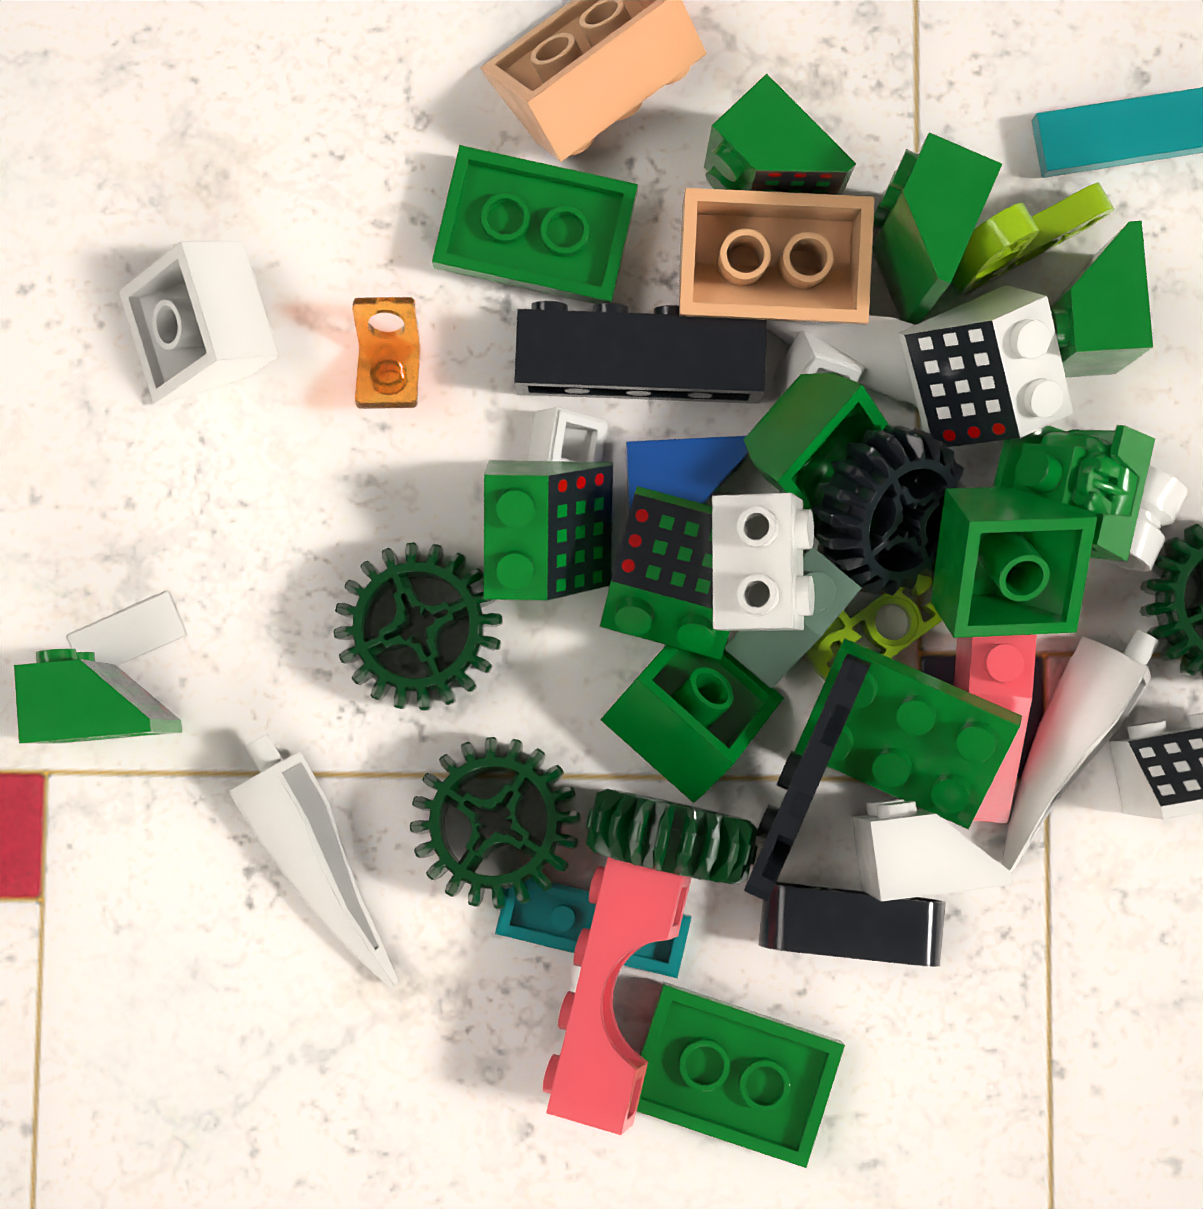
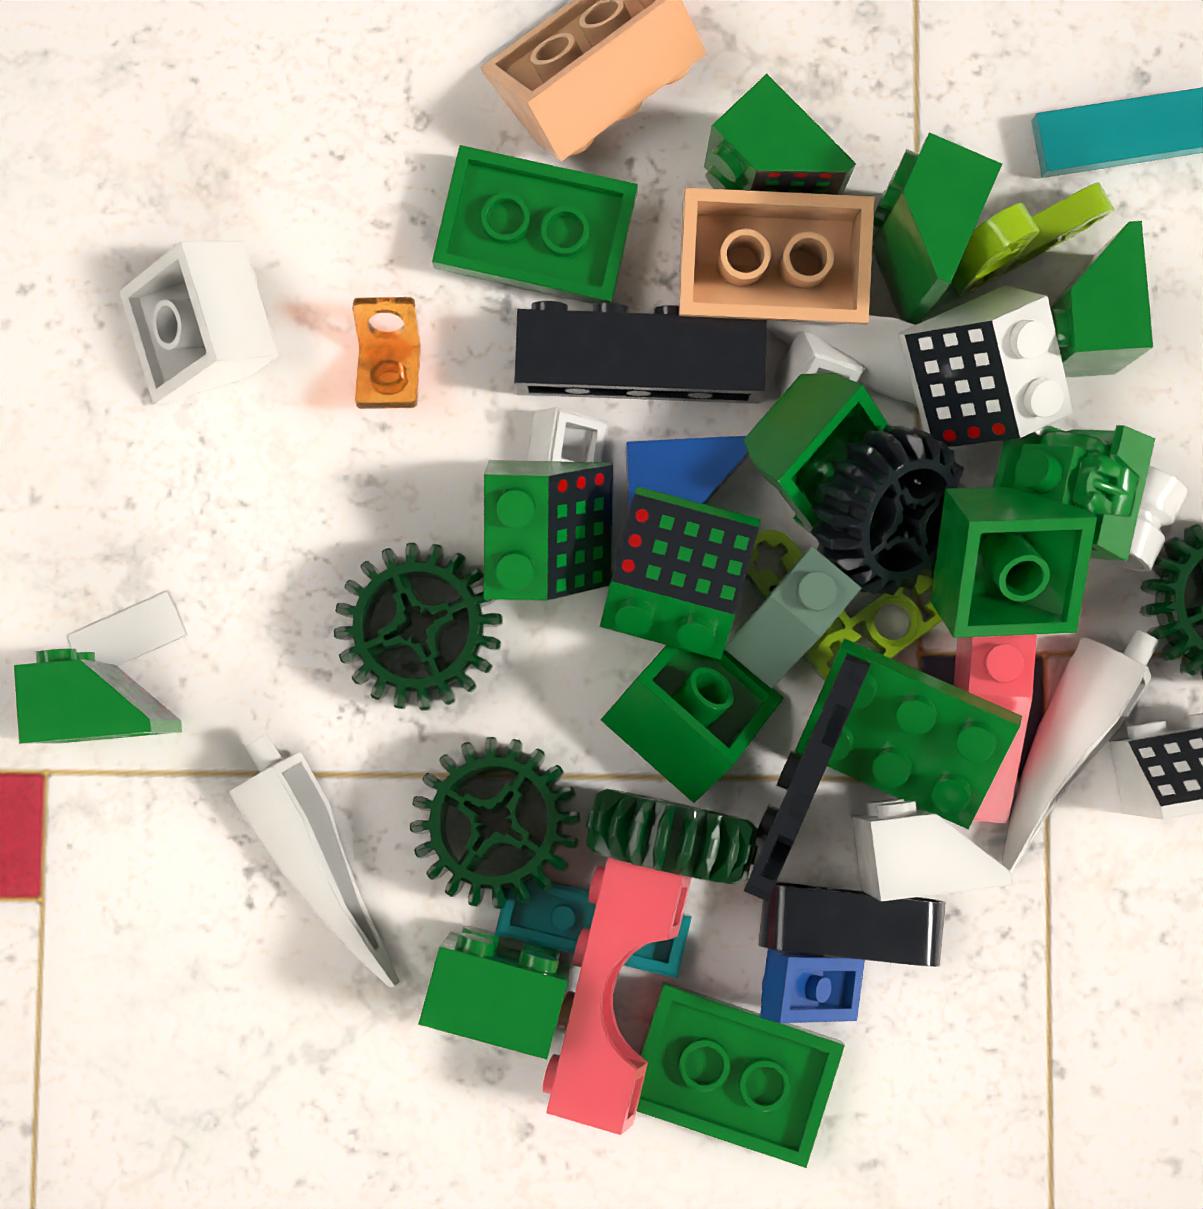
white brick [712,493,815,631] -> none
none -> green brick [418,926,570,1060]
none -> blue slope [760,949,865,1023]

